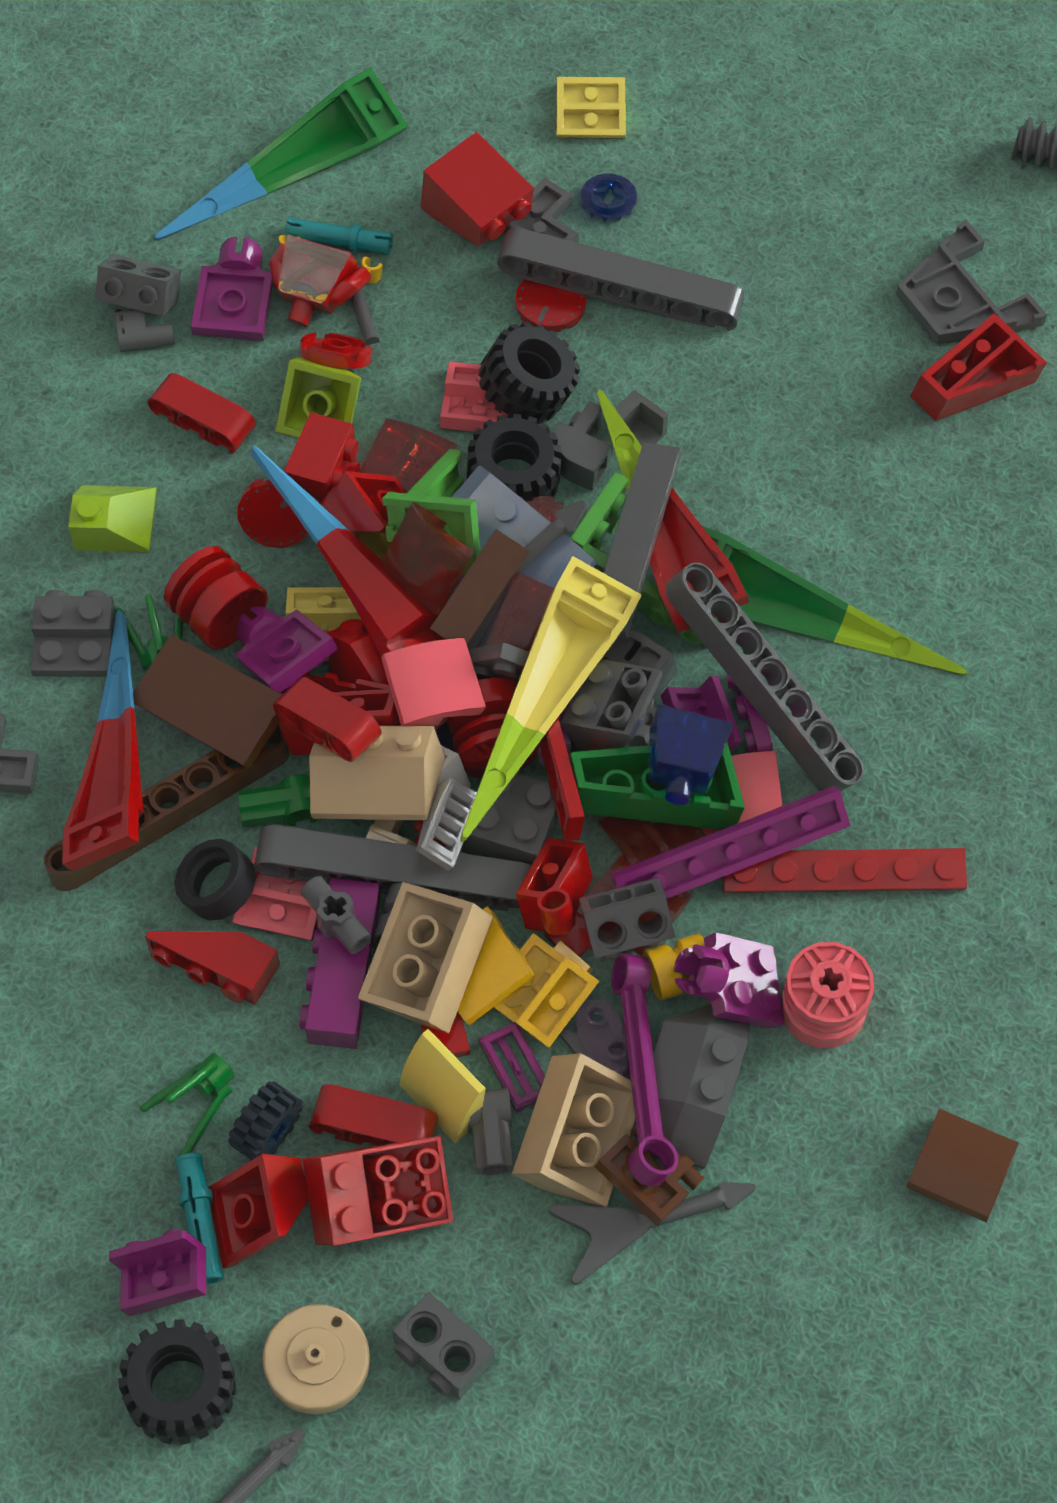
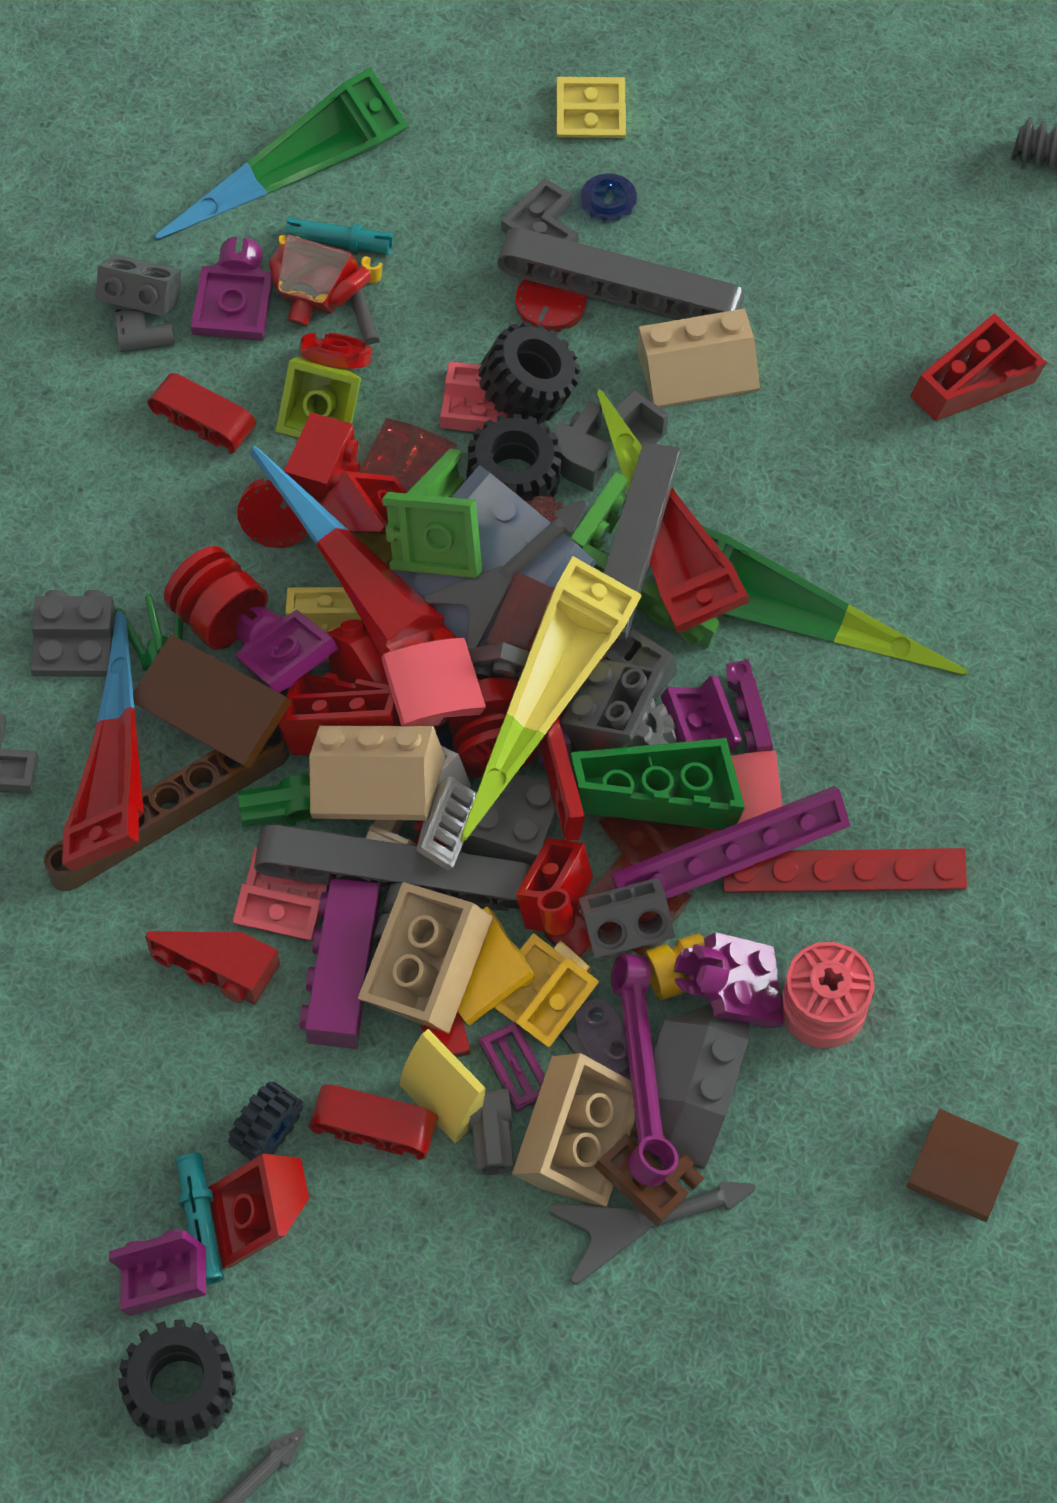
lime slope [68,485,157,552] -> none
green plant [140,1053,235,1156] -> none
black tyre [174,839,256,921] -> none
tan wheel [262,1304,370,1415] -> none
red beam [272,677,382,762] -> none
dark grey axle [301,876,371,954] -> none
red slope [303,1136,454,1246] -> none
clear red slope [381,502,474,616] -> none
dark grey brick [393,1292,495,1400] -> none
red slope [420,131,534,247] -> none
reddish brown tile [430,529,529,644] -> none
clear blue torso [649,704,733,805] -> none
dark grey beam [666,563,864,792] -> none
dark grey wing [896,220,1047,344] -> none
none -> tan slope [637,308,760,408]

